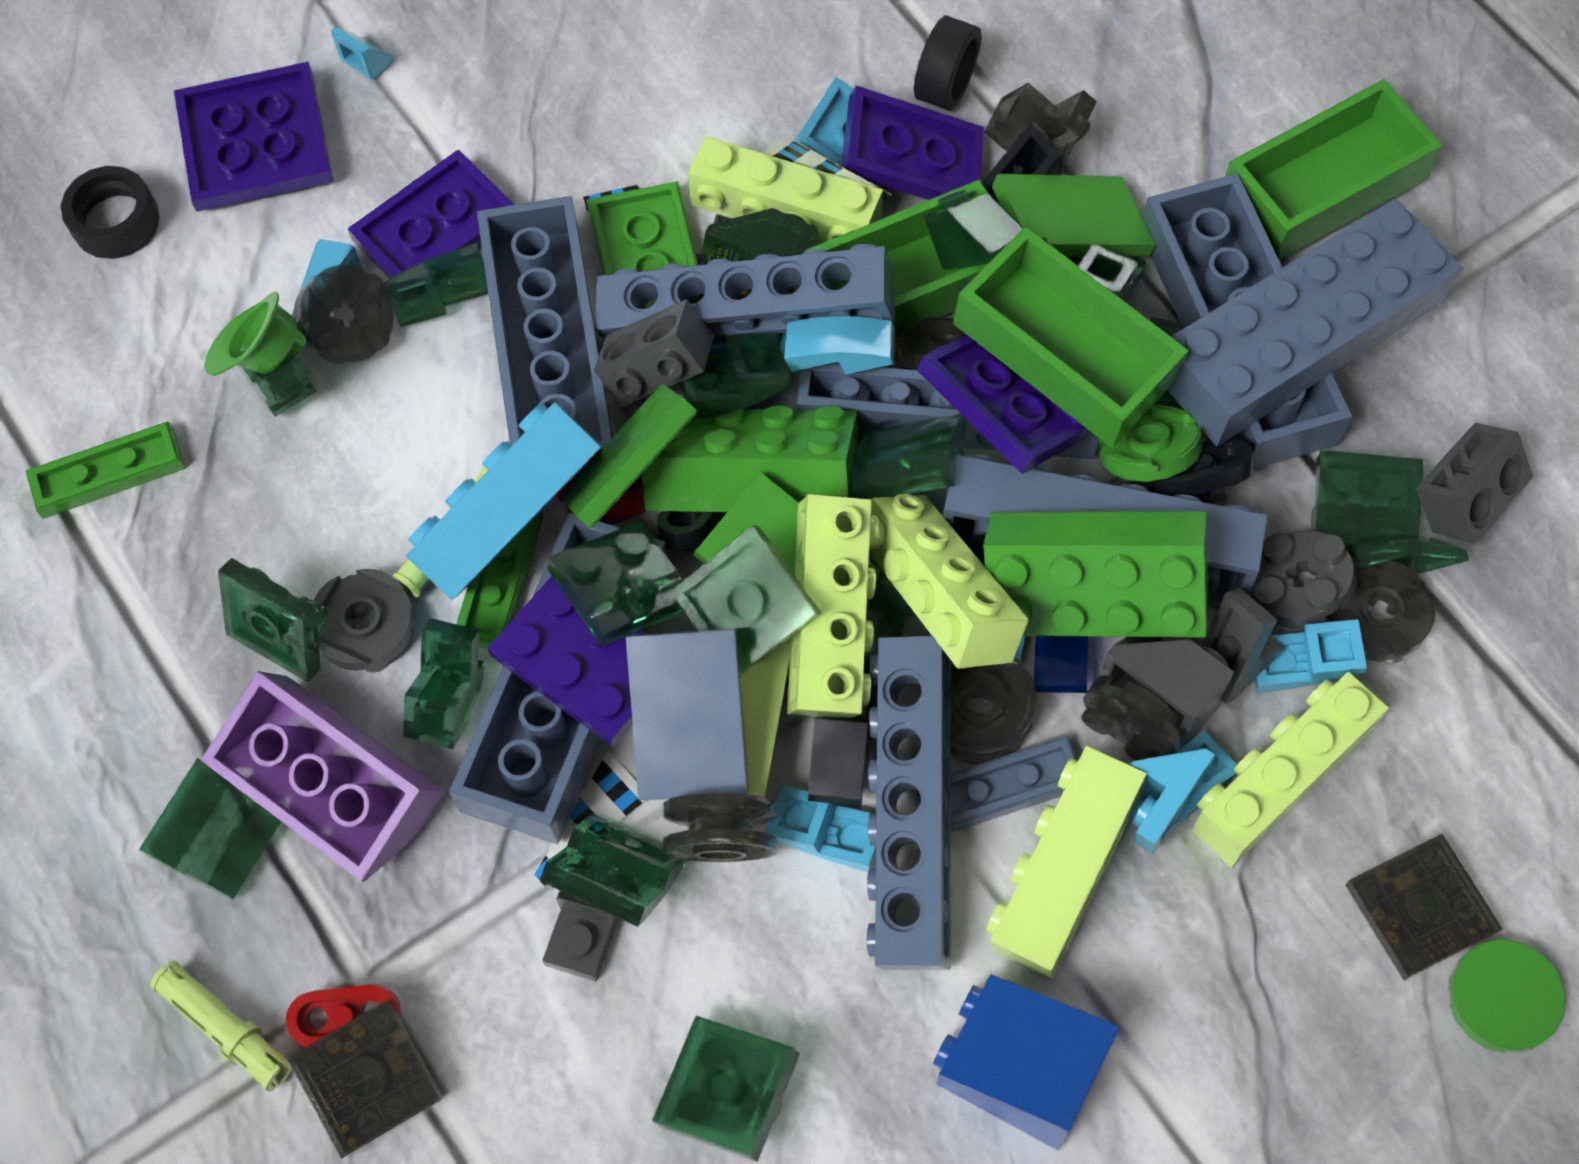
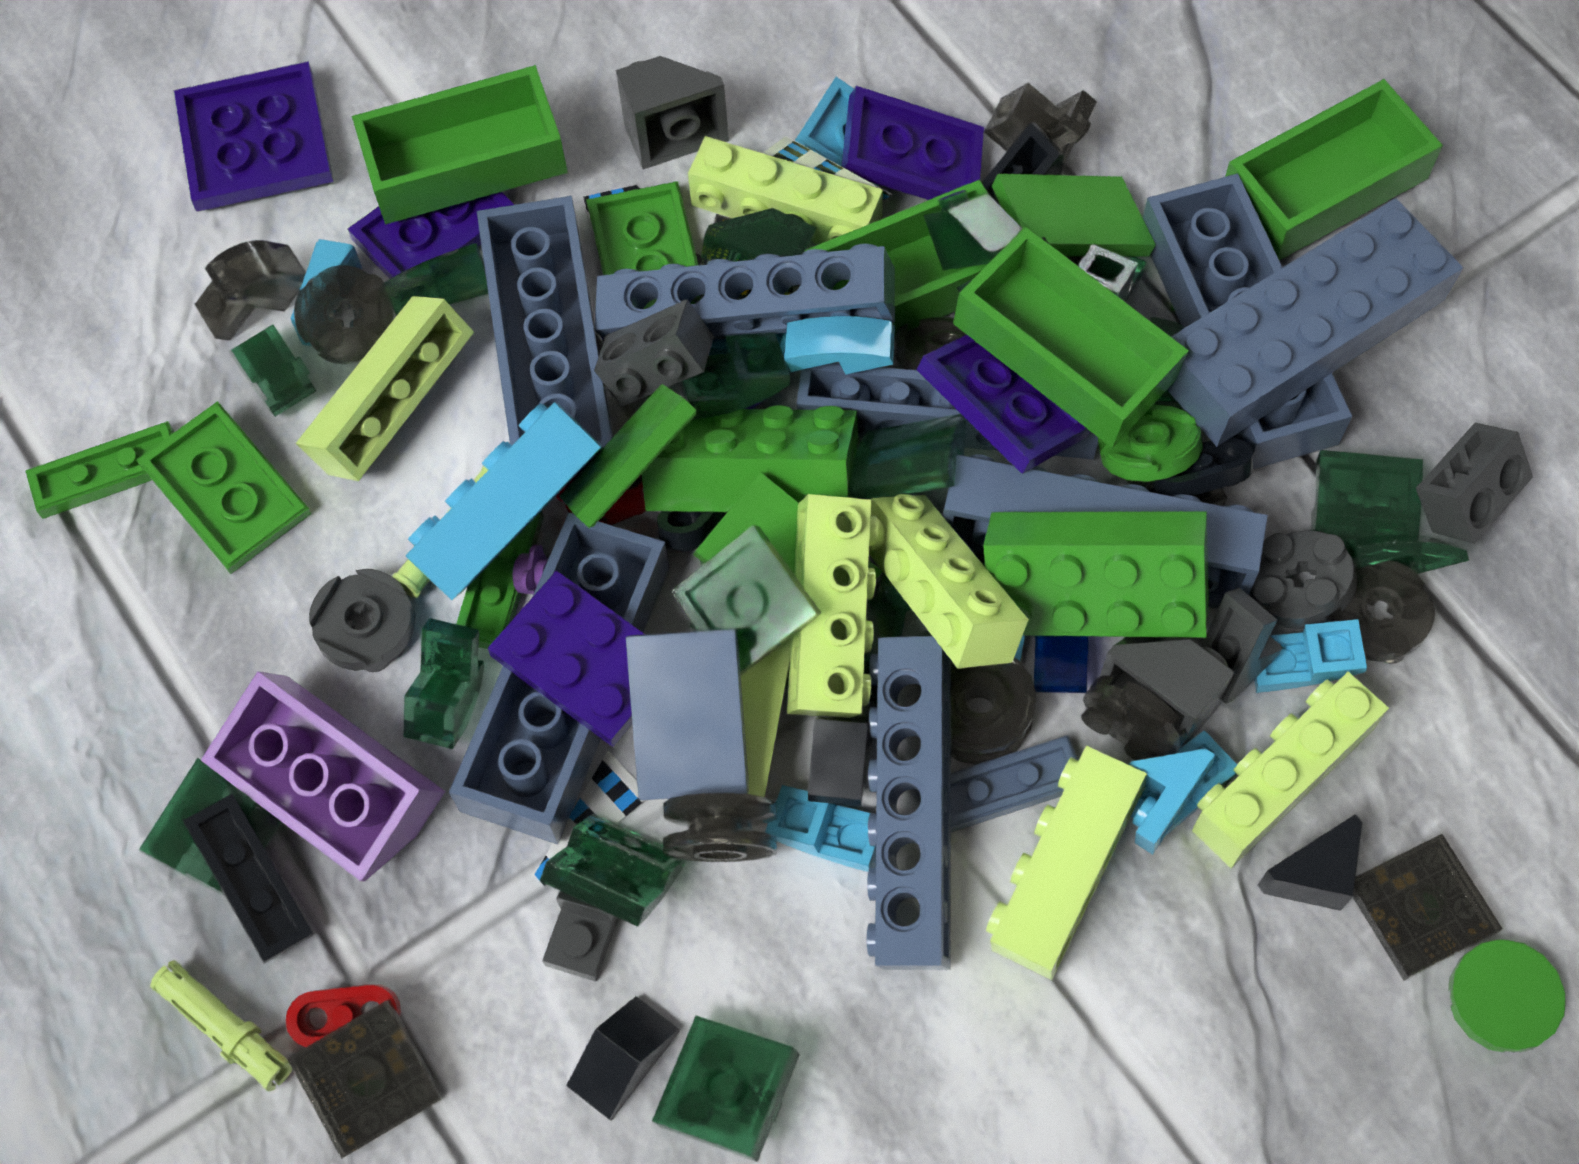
black tyre [60,166,160,259] -> none
bright green piece [204,292,307,376] -> none
clear green hinge [218,558,328,683] -> none
medium azure slope [331,26,394,80] -> none
hinge [547,521,695,646] -> none
black tyre [913,15,982,111] -> none
blue slope [933,974,1120,1151] -> none
none -> bright green tile [136,401,311,574]
none -> black plate [183,794,313,964]
none -> clear smoke brick [194,240,306,341]
none -> yellowish green brick [296,296,474,481]
none -> bright green piece [352,65,568,224]
none -> medium lavender plate [513,544,549,595]
none -> black slope [566,996,680,1121]
none -> dark grey slope [616,56,729,169]
none -> black slope [1258,814,1362,911]

